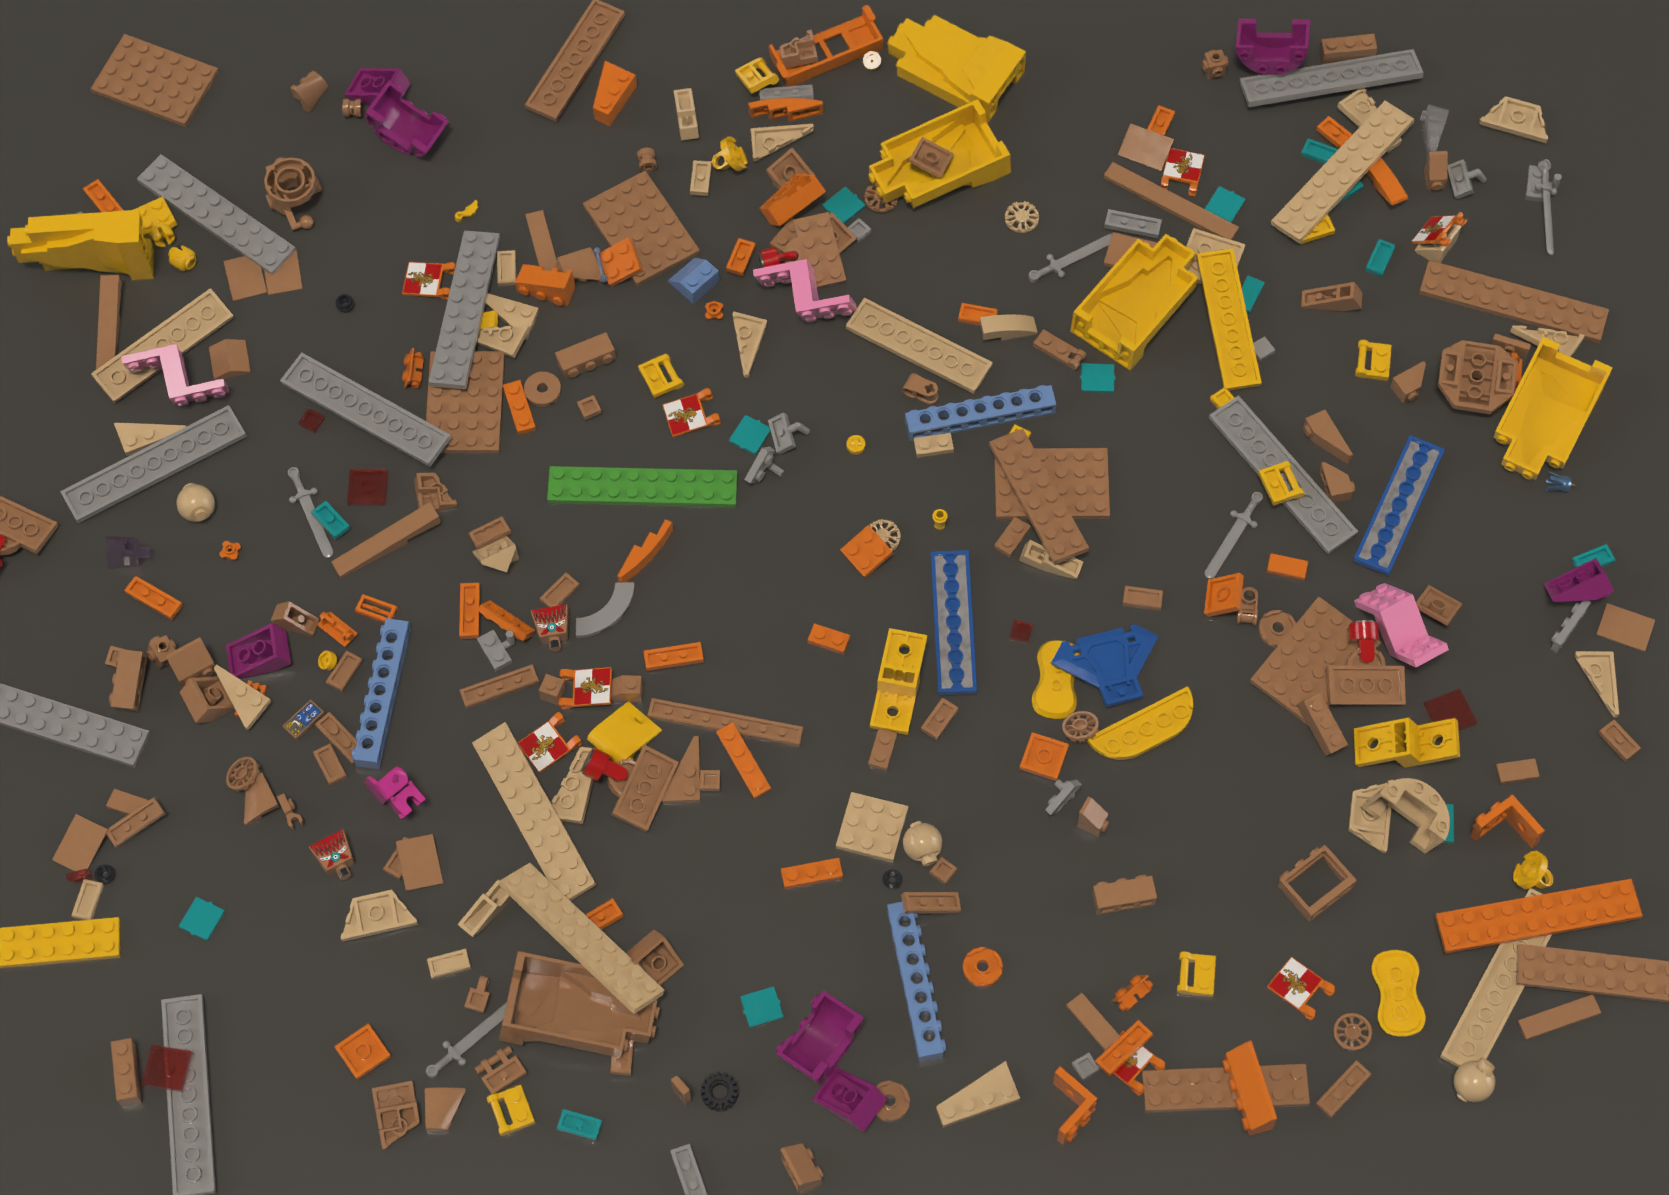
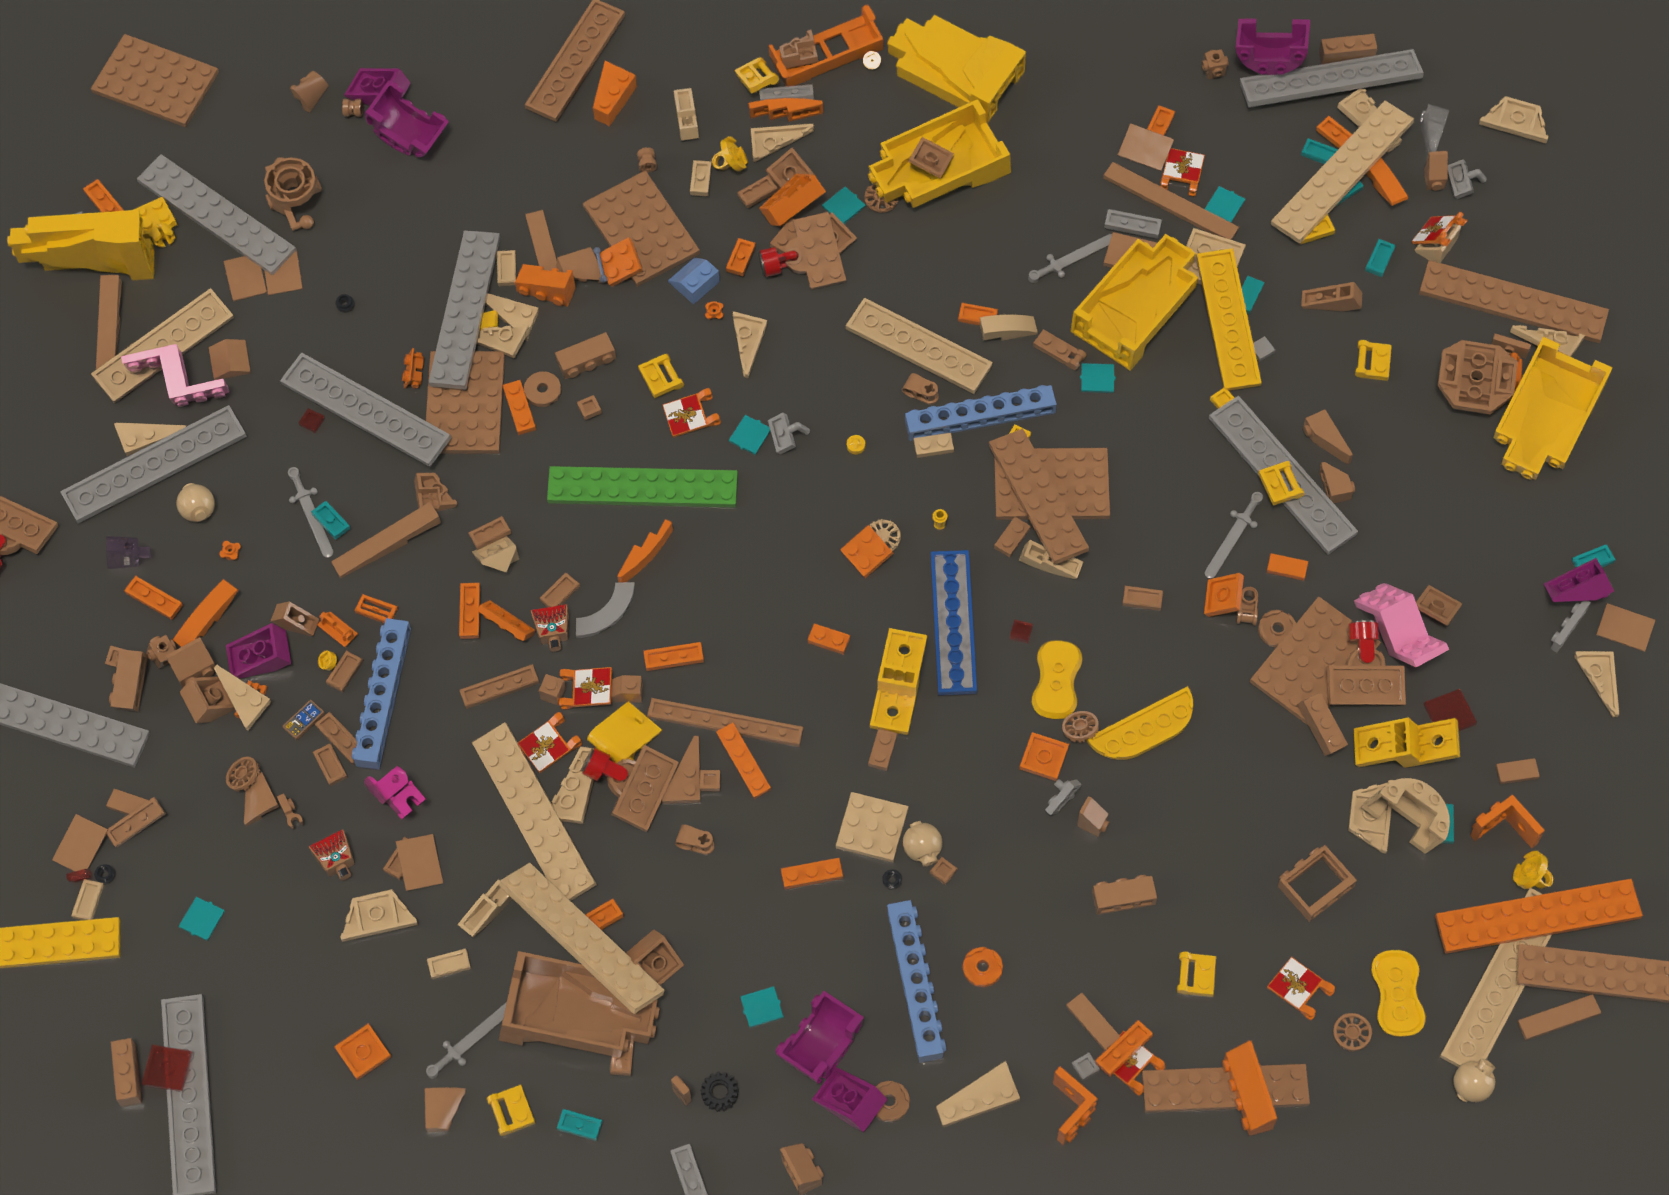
yellow head [168,244,196,271] -> none
clear red tile [347,469,388,506] -> none
medium nougat slope [372,1080,420,1149] -> none
flag [402,262,456,300] -> none
yellow piece [455,200,478,222] -> none
medium nougat plate [464,976,491,1014] -> none
medium nougat plate [474,1046,527,1095] -> none
light grey plate [477,630,515,672] -> none
light grey plate [744,446,785,484] -> none
bright pink bracket [753,259,857,322] -> none
light grey tile [847,218,872,243] -> none
medium nougat tile [901,892,961,914] -> none
medium nougat plate [921,698,959,740] -> none
tan wheel [1005,201,1039,233] -> none
blue plate [1051,624,1159,708] -> none
orange hinge [1111,974,1153,1012] -> none
medium nougat tile [1315,1060,1372,1119] -> none
piece [1353,435,1445,576] -> none
medium nougat slope [1390,361,1426,403] -> none
light grey plate [1525,165,1562,202] -> none
light grey sword [1535,159,1557,255] -> none
flat silver piece [1545,472,1575,492] -> none
medium nougat plate [1598,720,1641,762] -> none
none -> orange slope [173,579,239,647]
none -> medium nougat piece [675,825,715,855]
none -> medium nougat plate [737,175,778,209]

